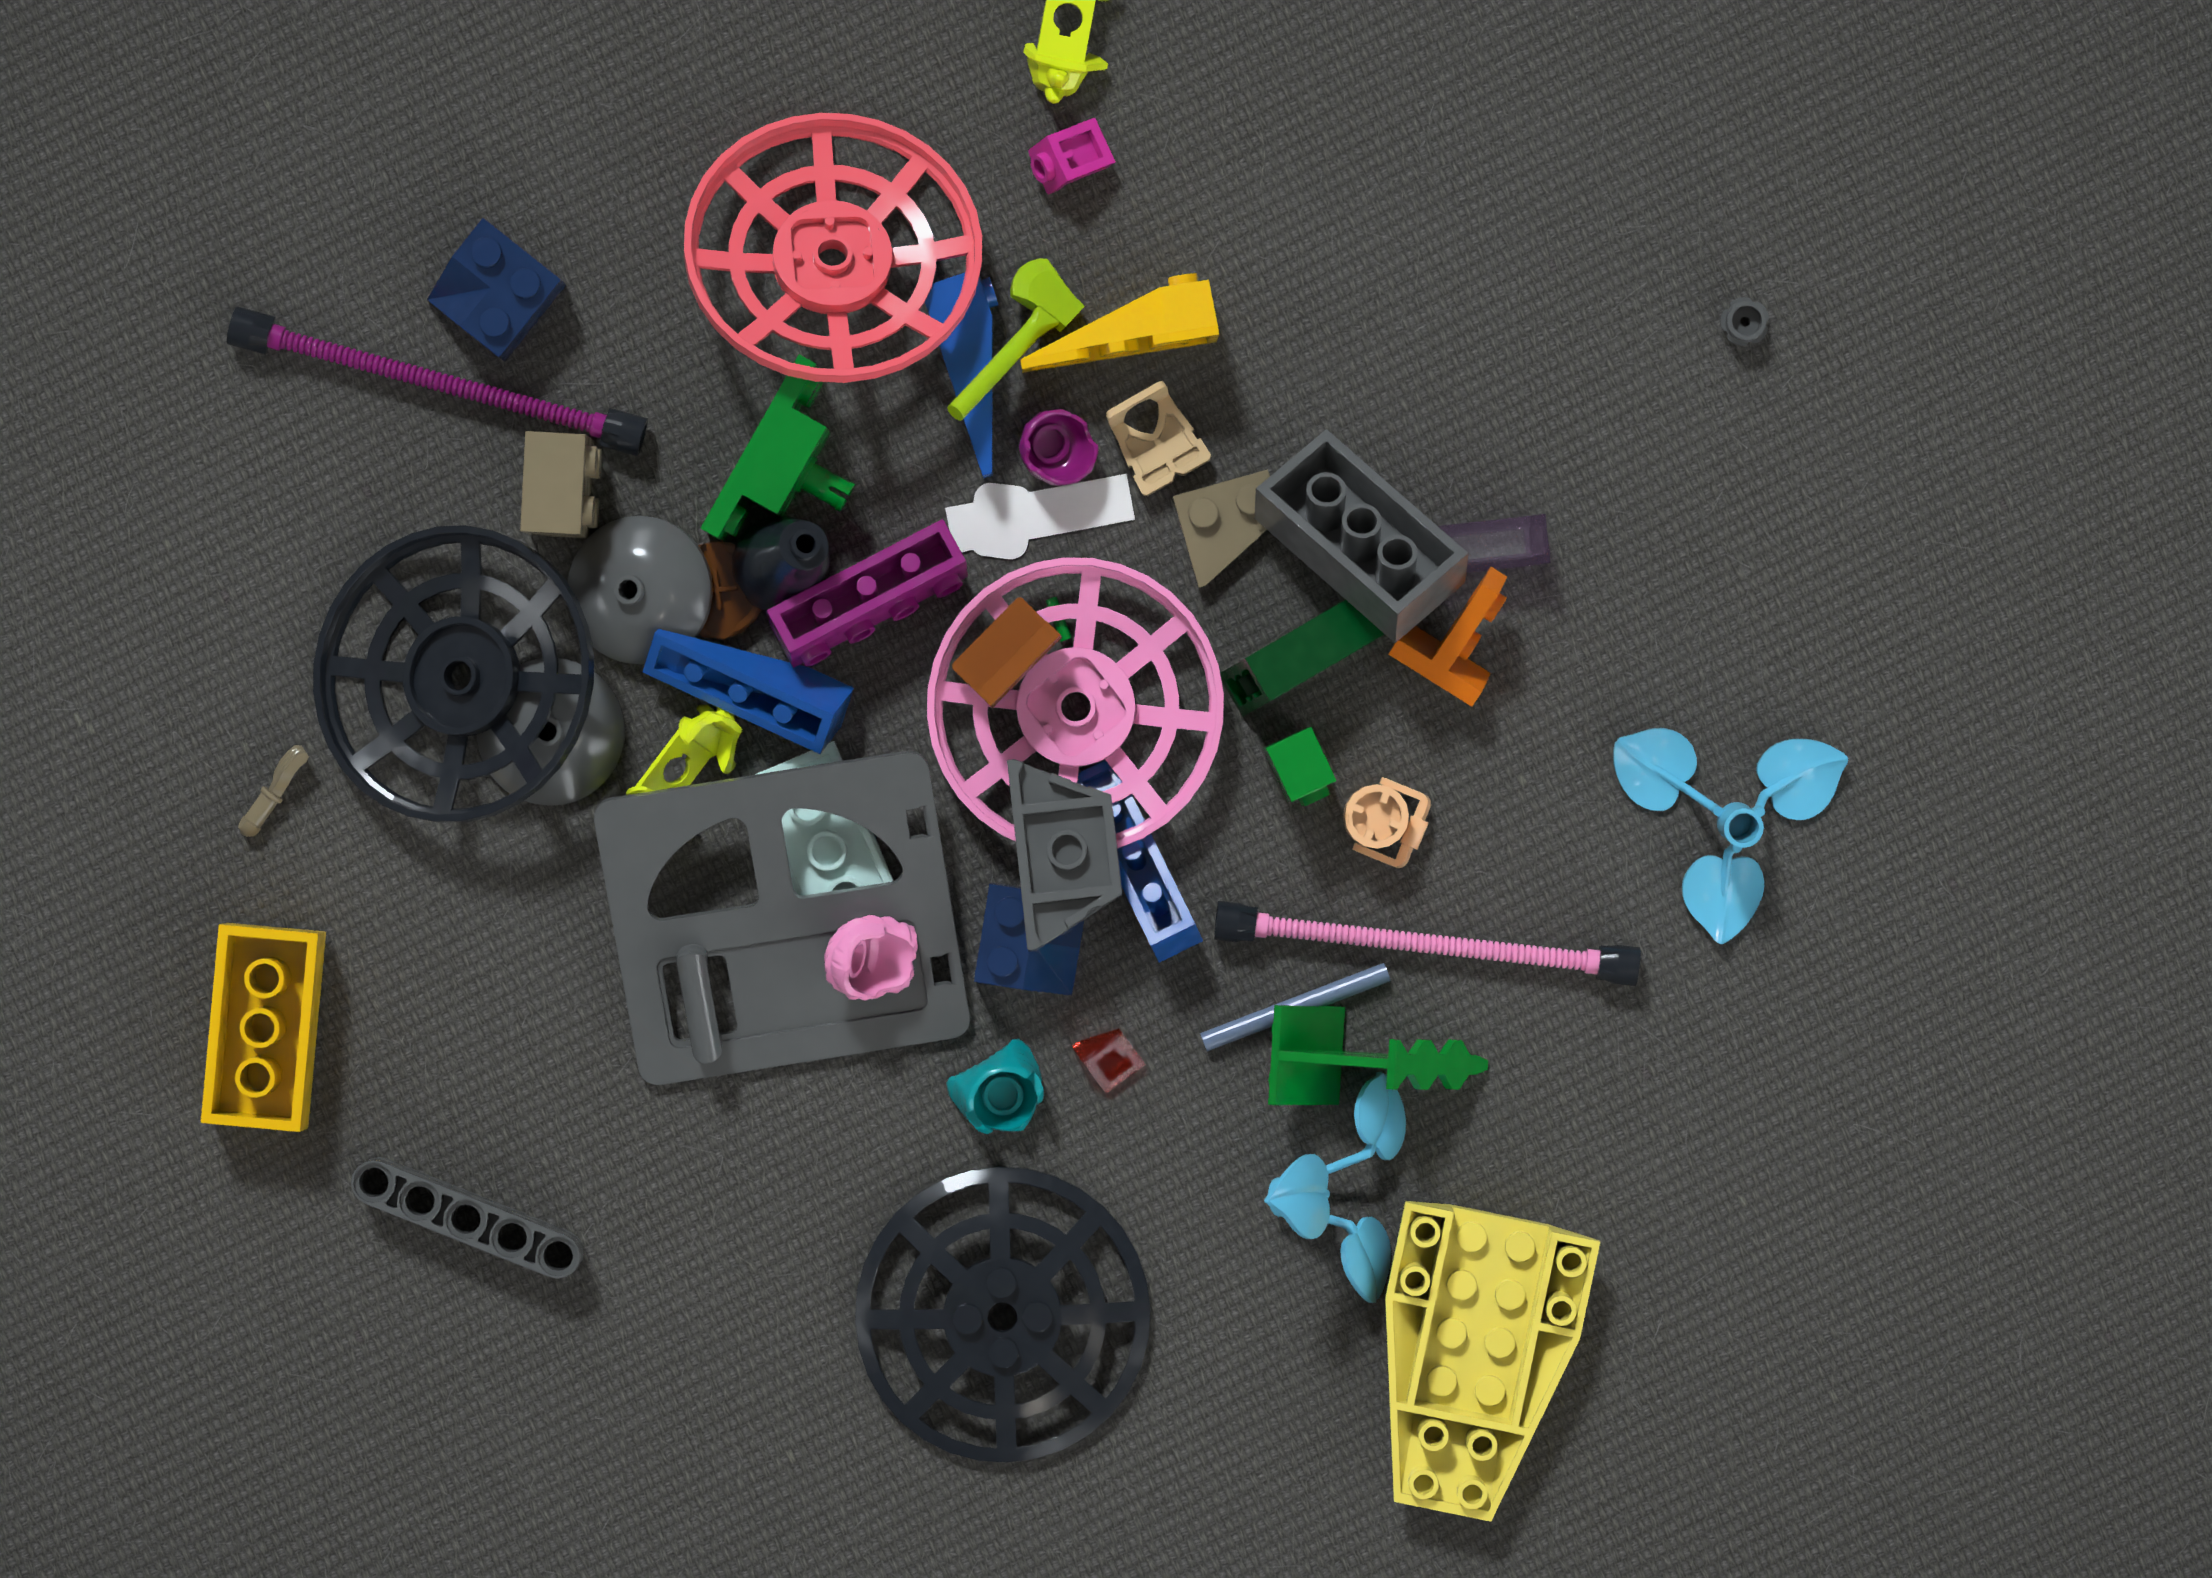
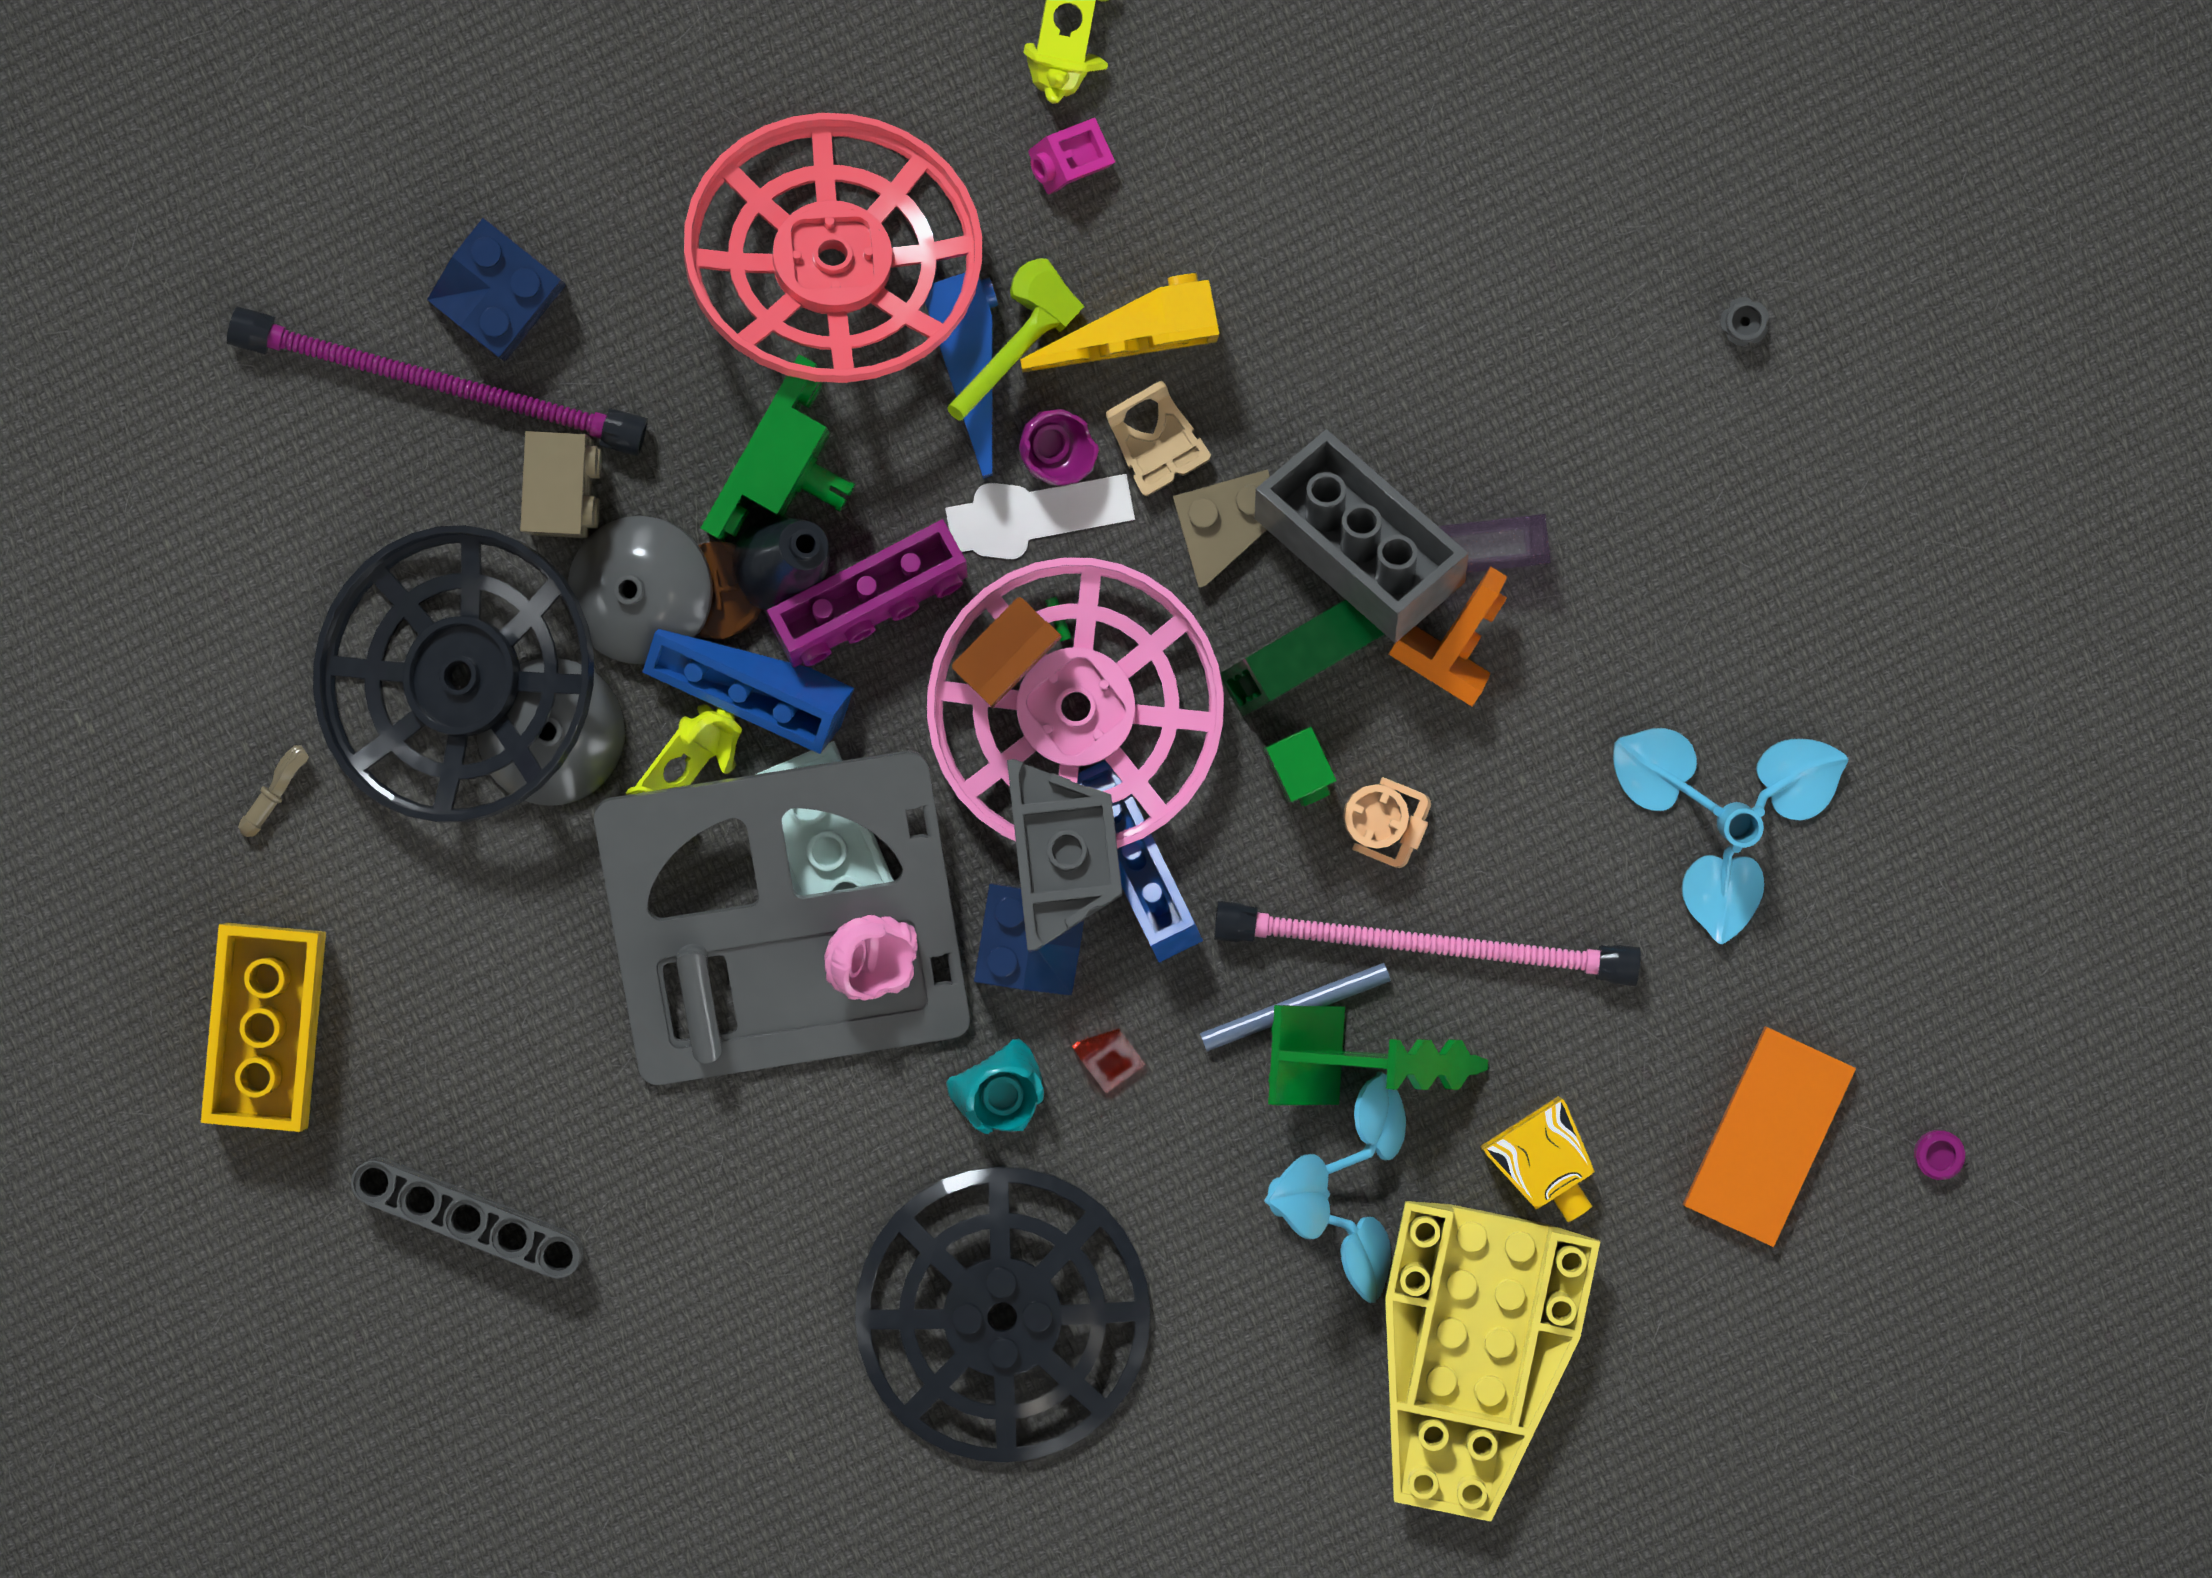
none -> yellow torso [1480,1096,1595,1222]
none -> orange tile [1682,1026,1856,1247]
none -> magenta tile [1914,1130,1965,1180]

